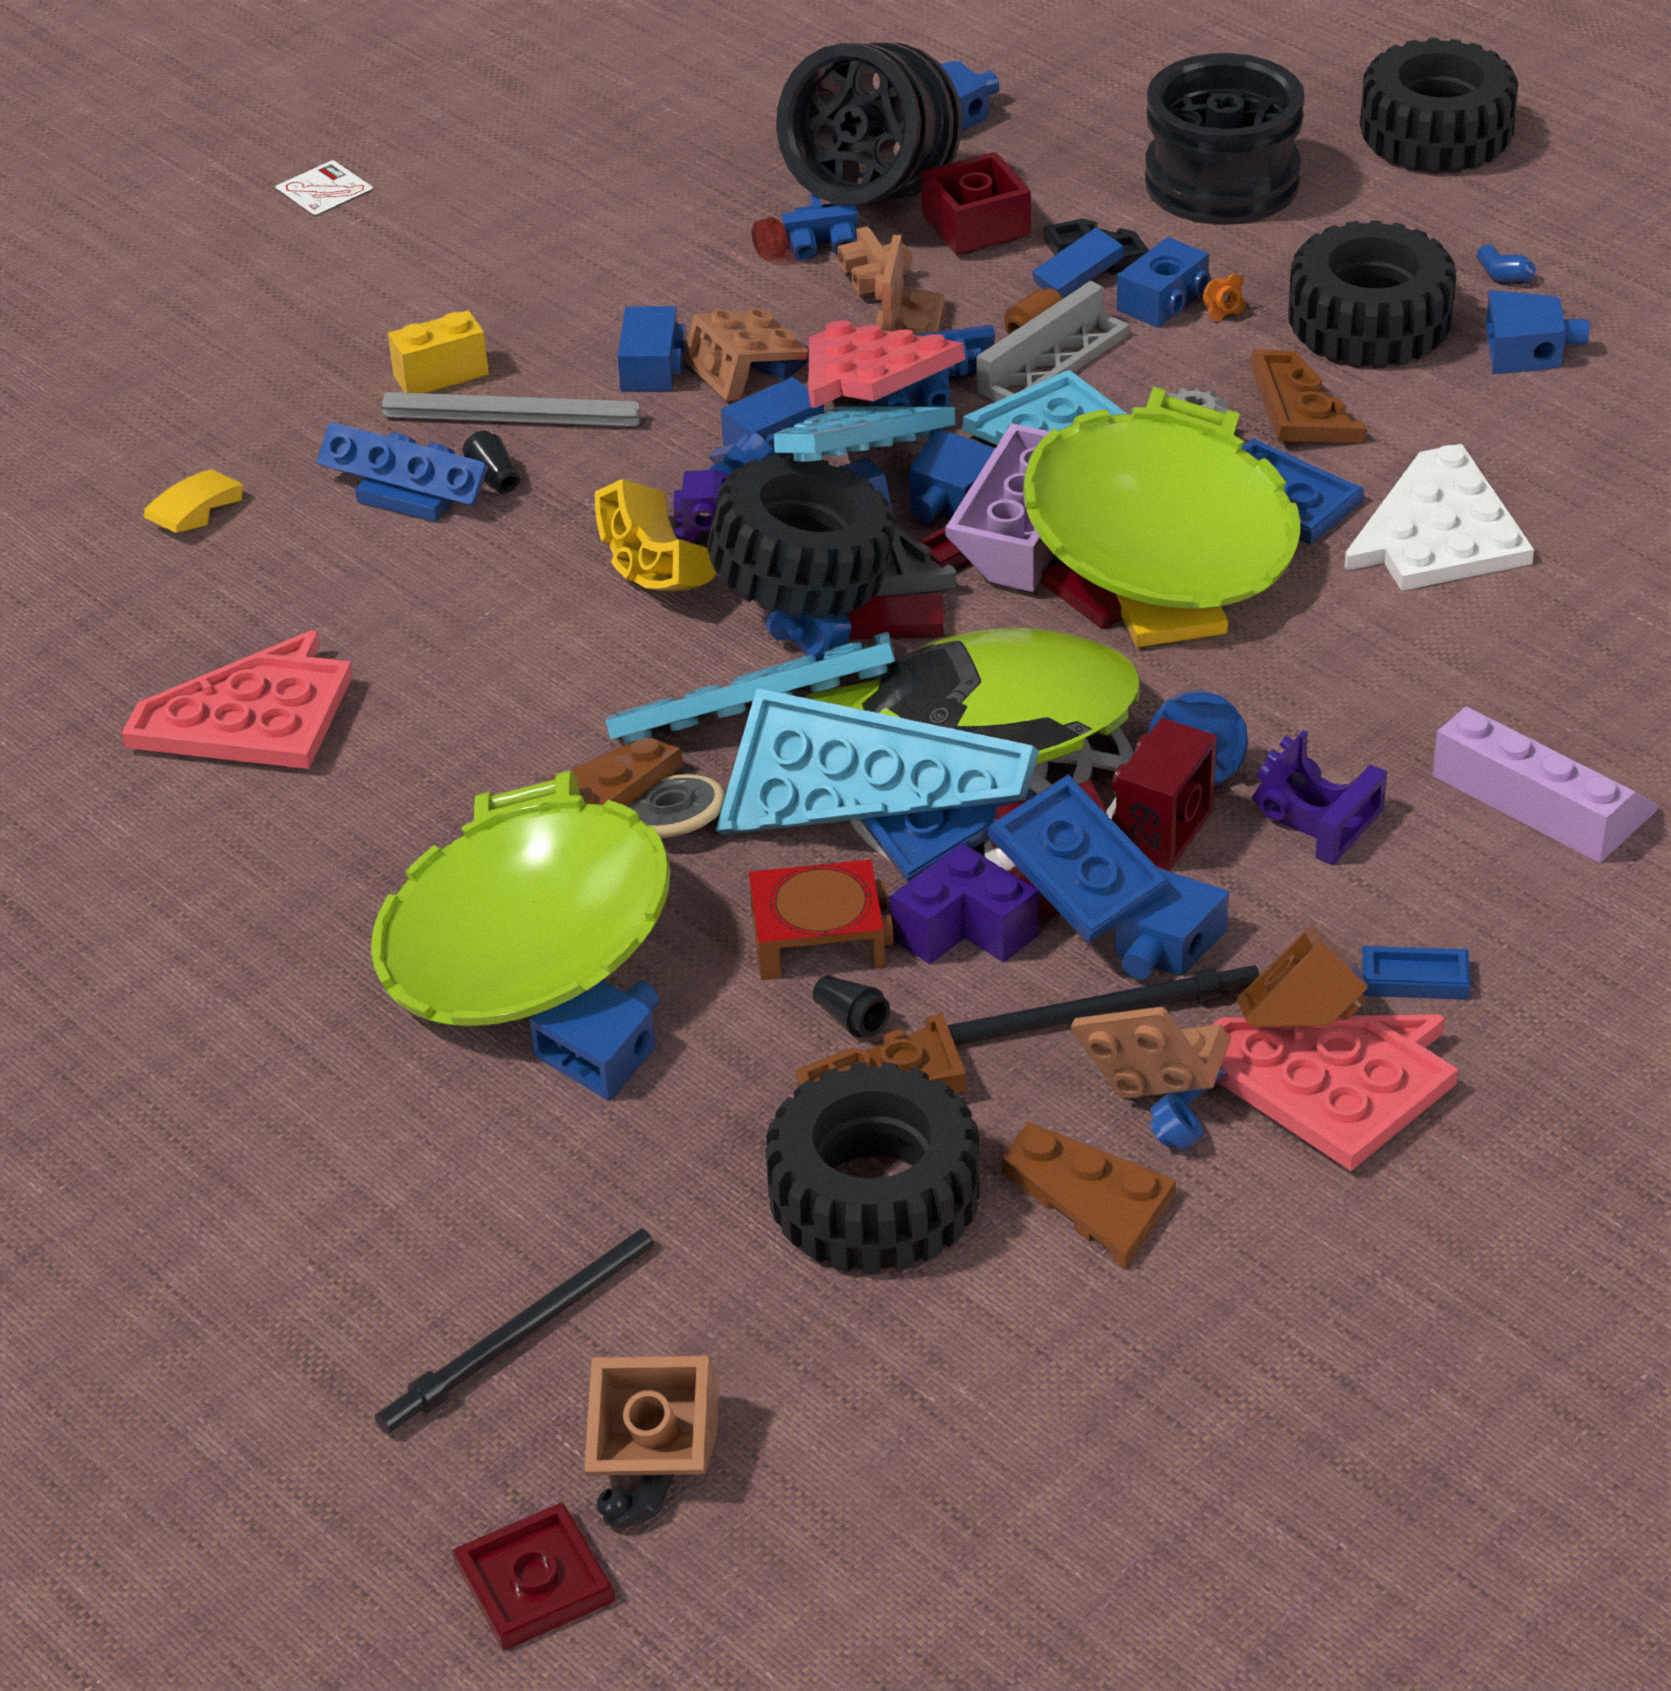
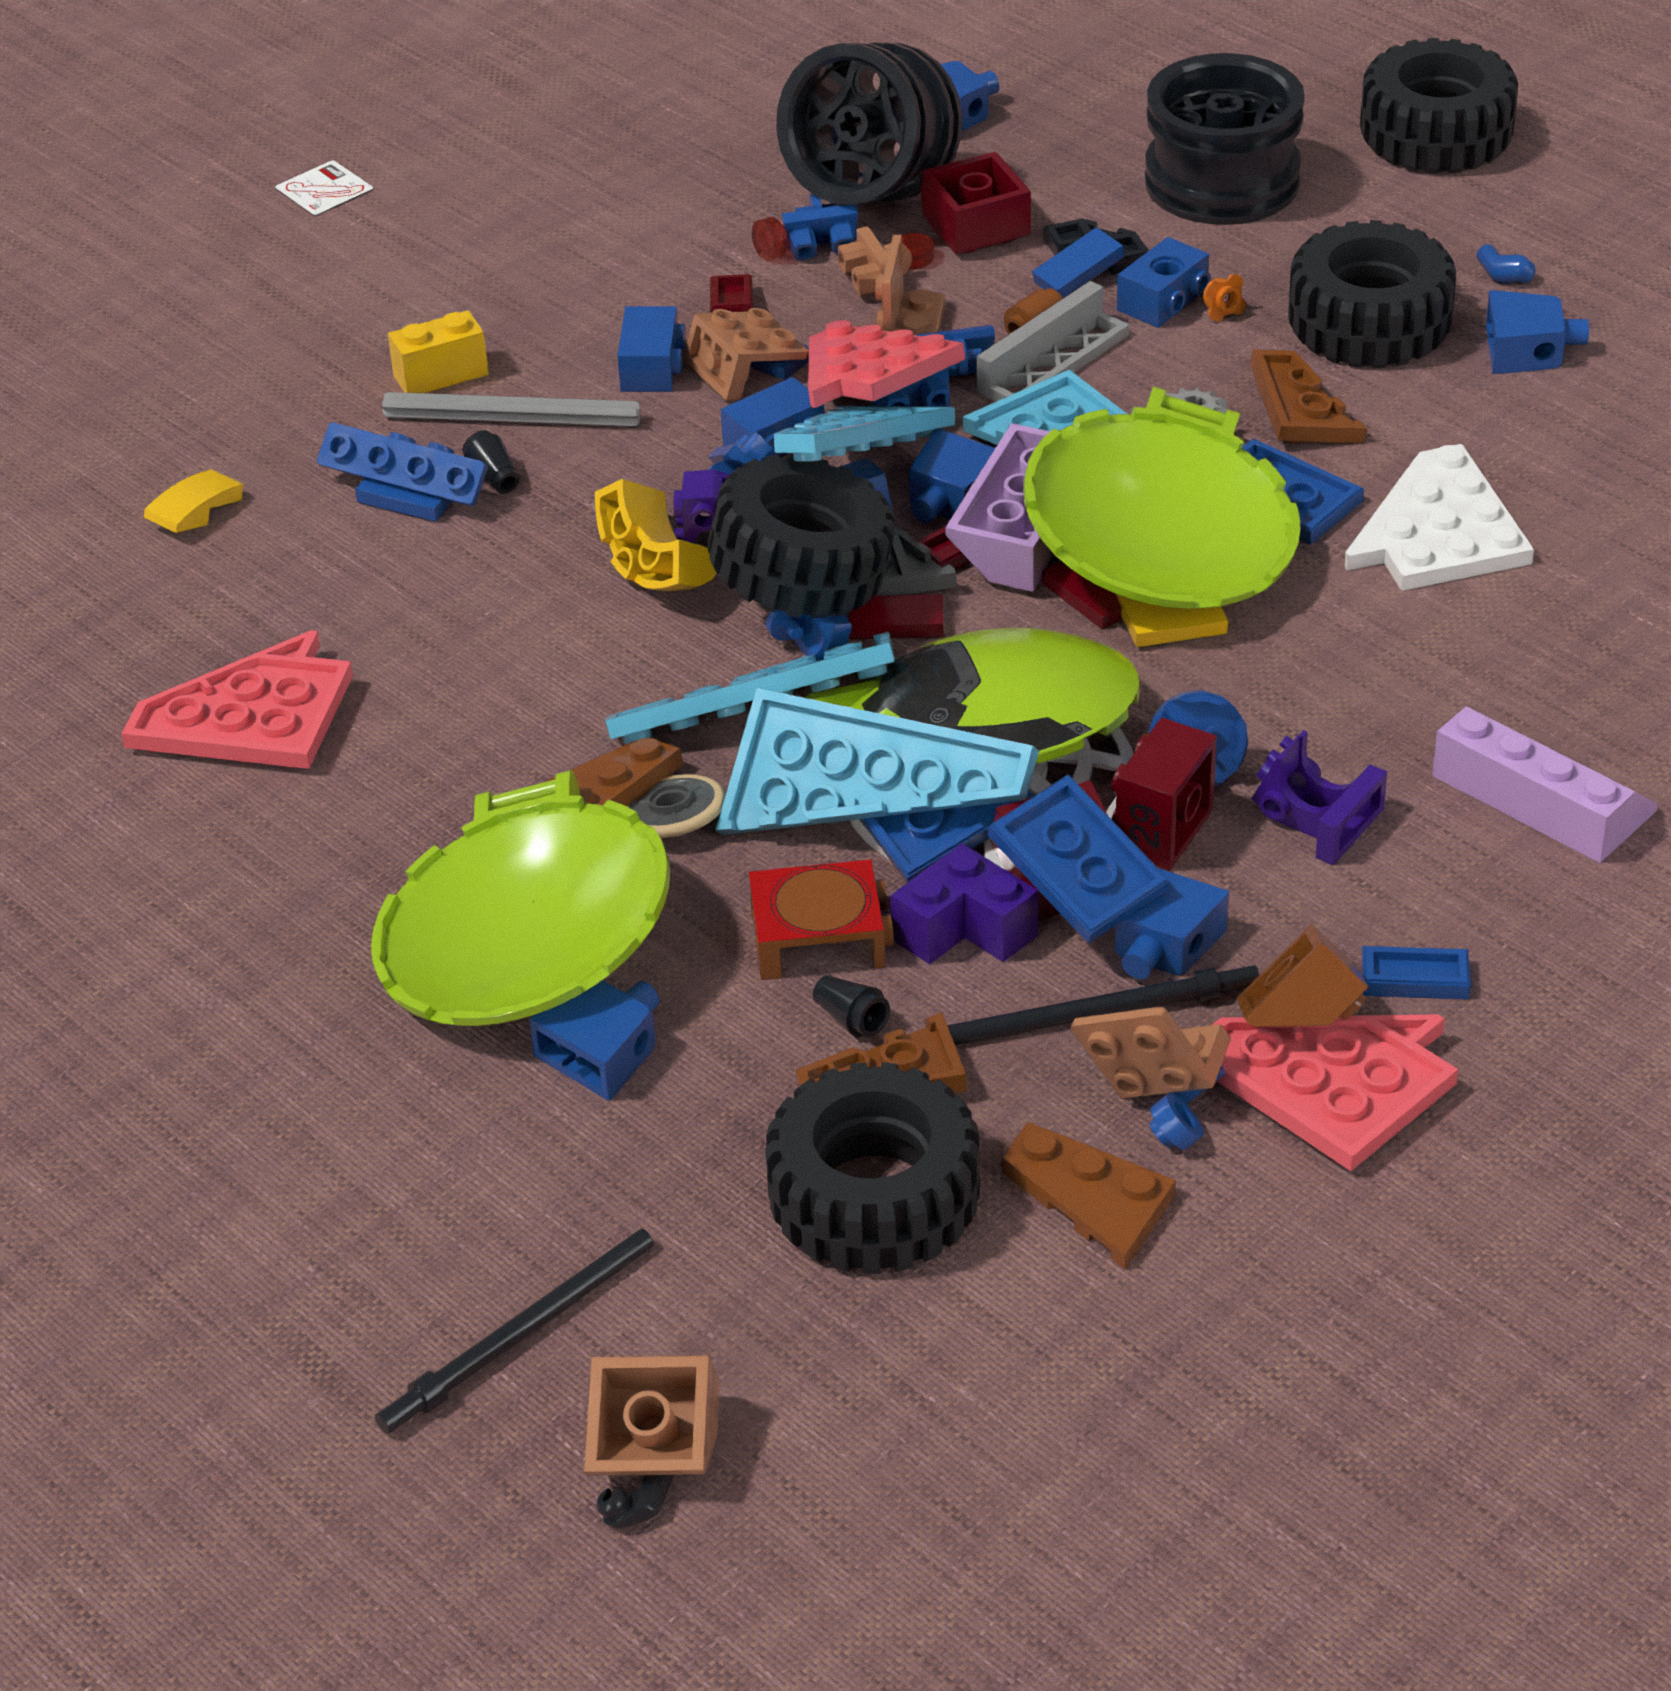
dark red tile [452,1502,615,1651] -> none
none -> dark red tile [710,274,753,313]
none -> clear red tile [902,233,934,269]

